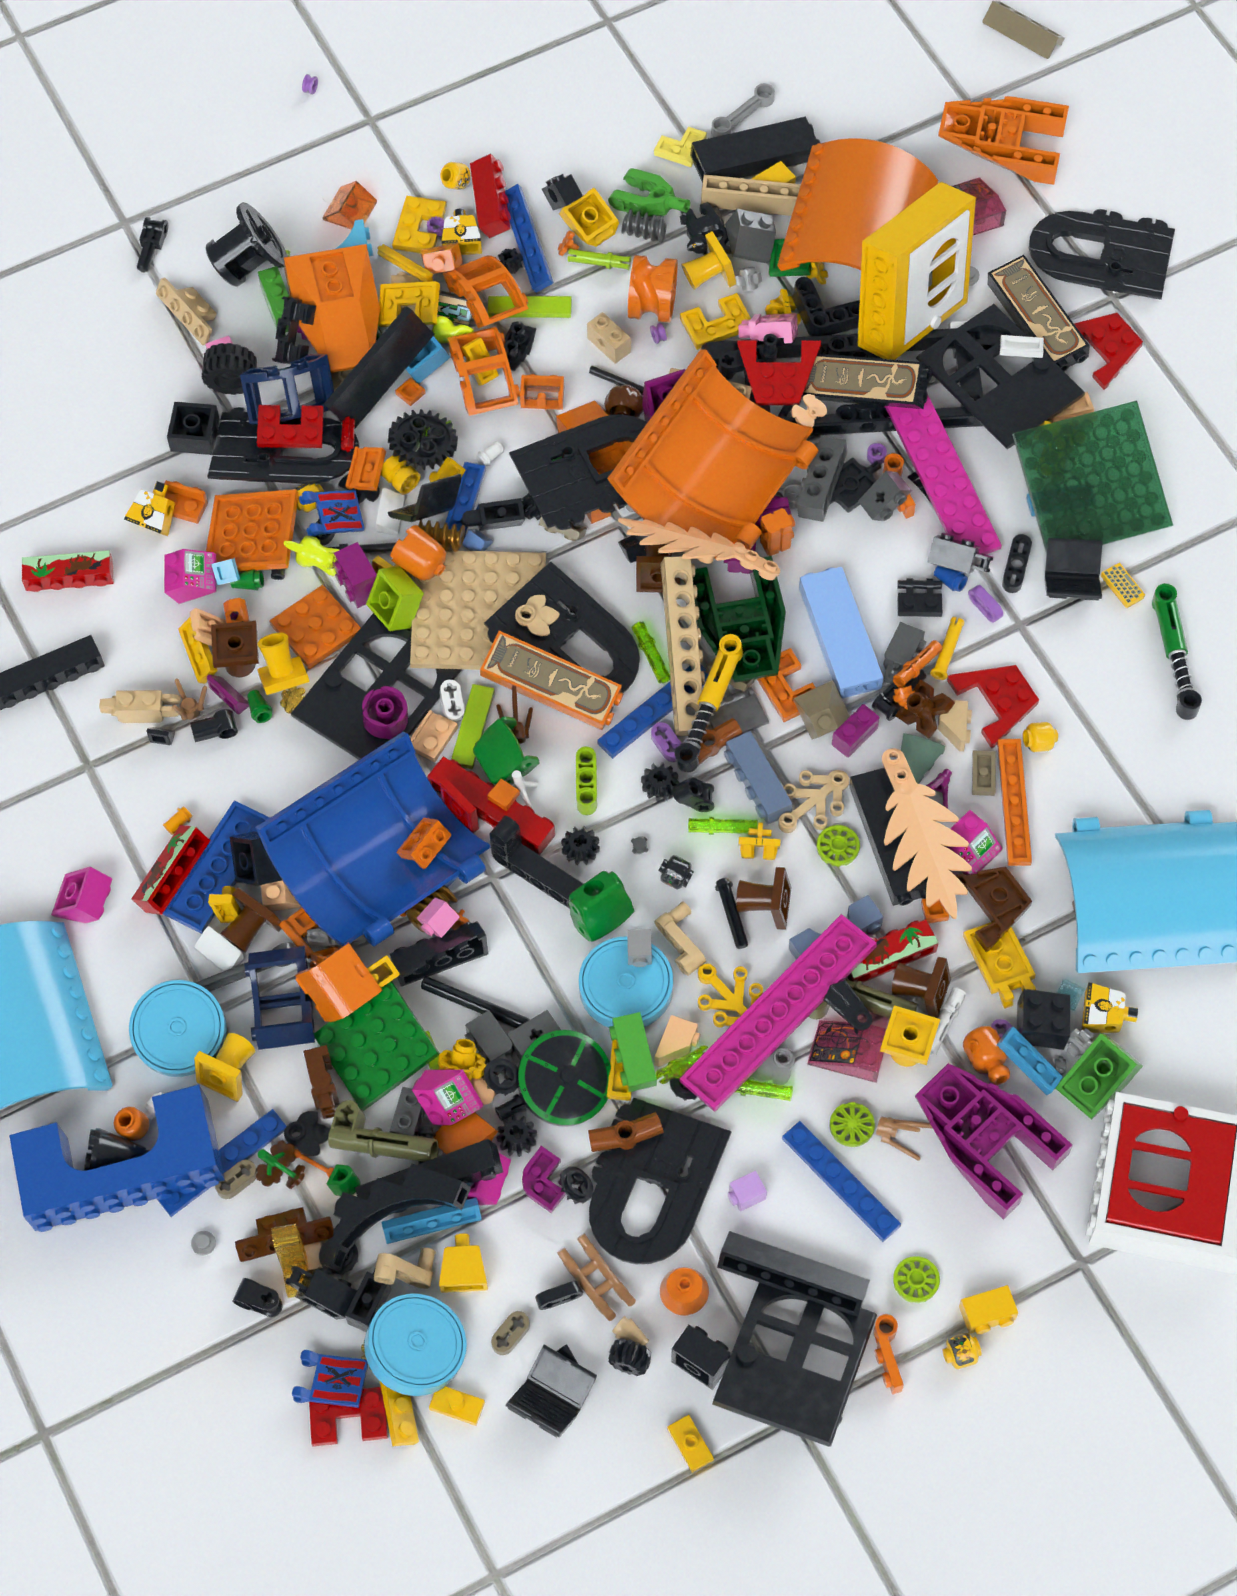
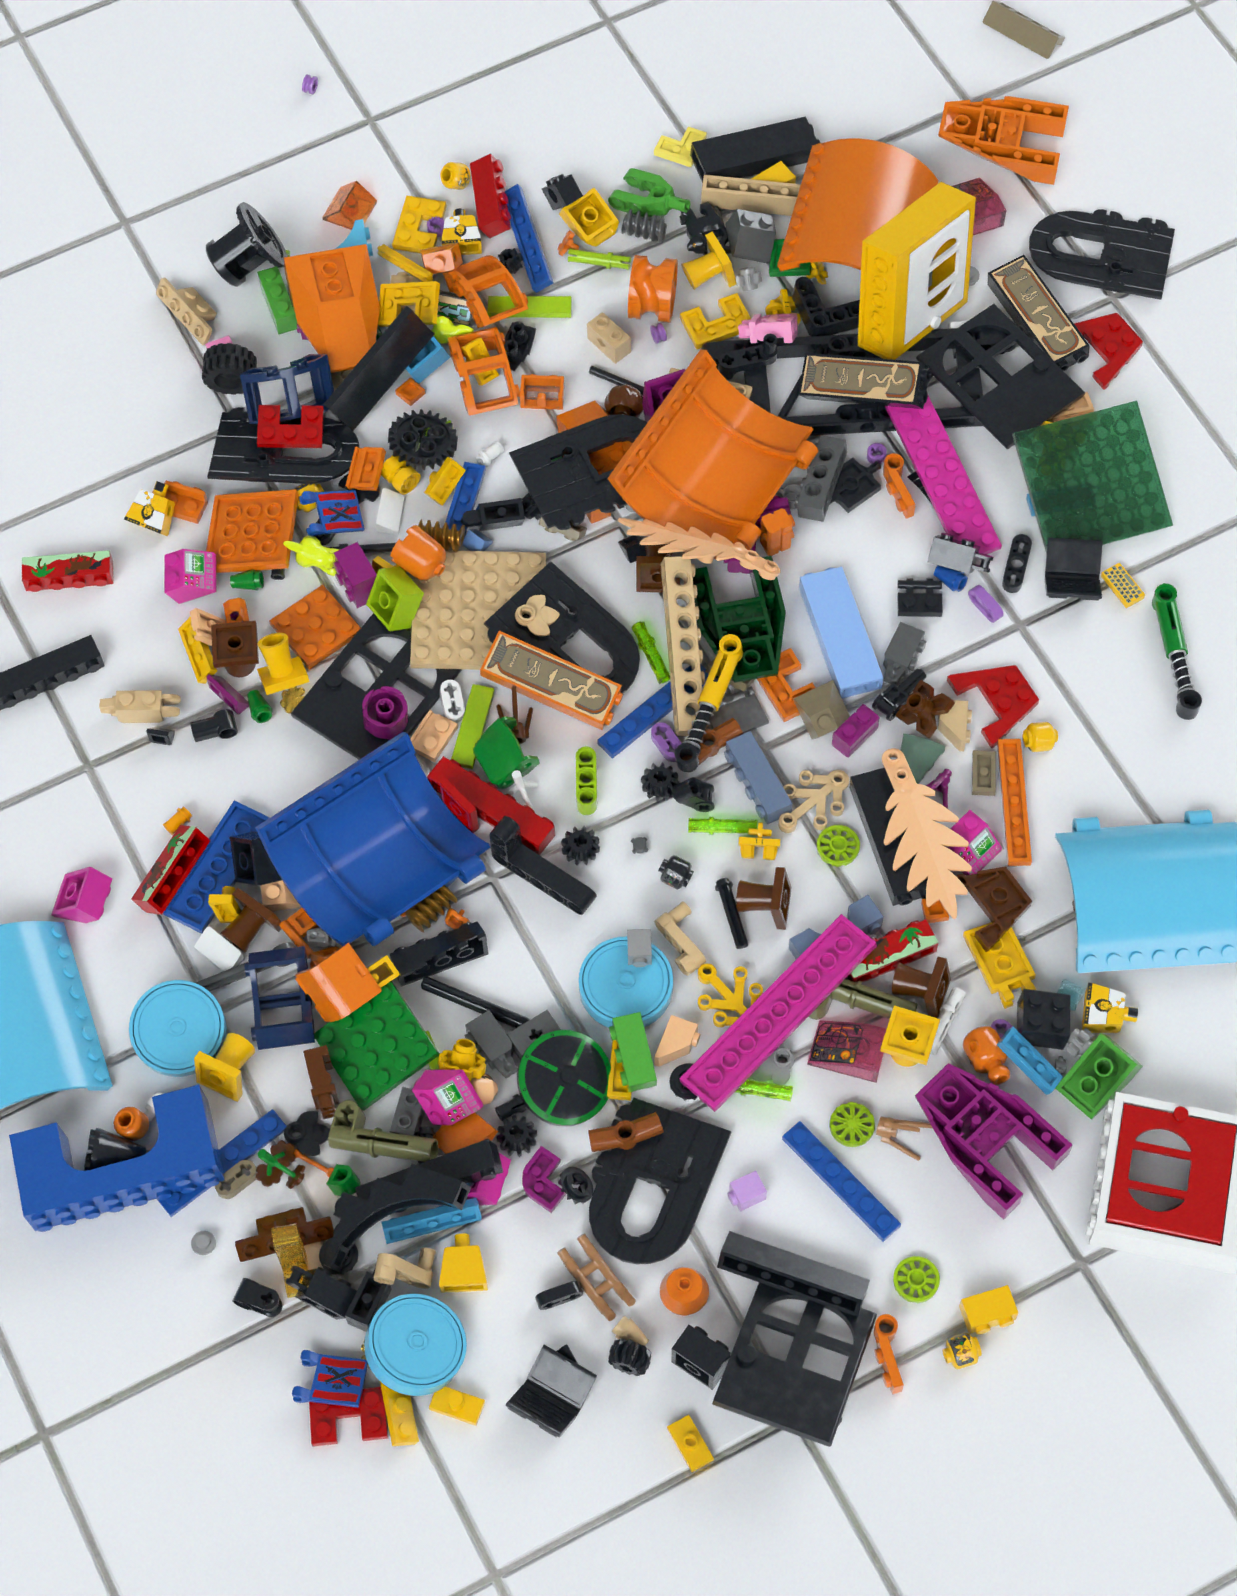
black connector [137,217,168,273] -> none
black brick [167,402,220,455] -> none
medium nougat plant [172,679,207,720] -> none
medium azure plate [212,558,240,585] -> none
black piece [272,296,316,364] -> none
red axle [341,417,355,452] -> none
black piece [387,474,462,522] -> none
orange bracket [396,817,451,869] -> none
bright pink brick [417,898,459,938] -> none
black gear [483,1058,519,1096] -> none
orange tile [487,779,520,811] -> none
dark tan beam [491,1311,530,1355] -> none
green piece [568,871,635,942] -> none
clear neon green pin [656,1045,708,1084] -> none
light grey piece [711,83,775,137] -> none
red wing [737,340,821,405] -> none
light nougat piece [791,394,827,428] -> none
black piece [823,980,872,1031] -> none
dark grey brick [858,471,912,521] -> none
orange pin [893,640,943,688] -> none
orange plate [893,686,915,710] -> none
yellow pin [930,617,965,680] -> none
white tile [1000,335,1044,358] -> none

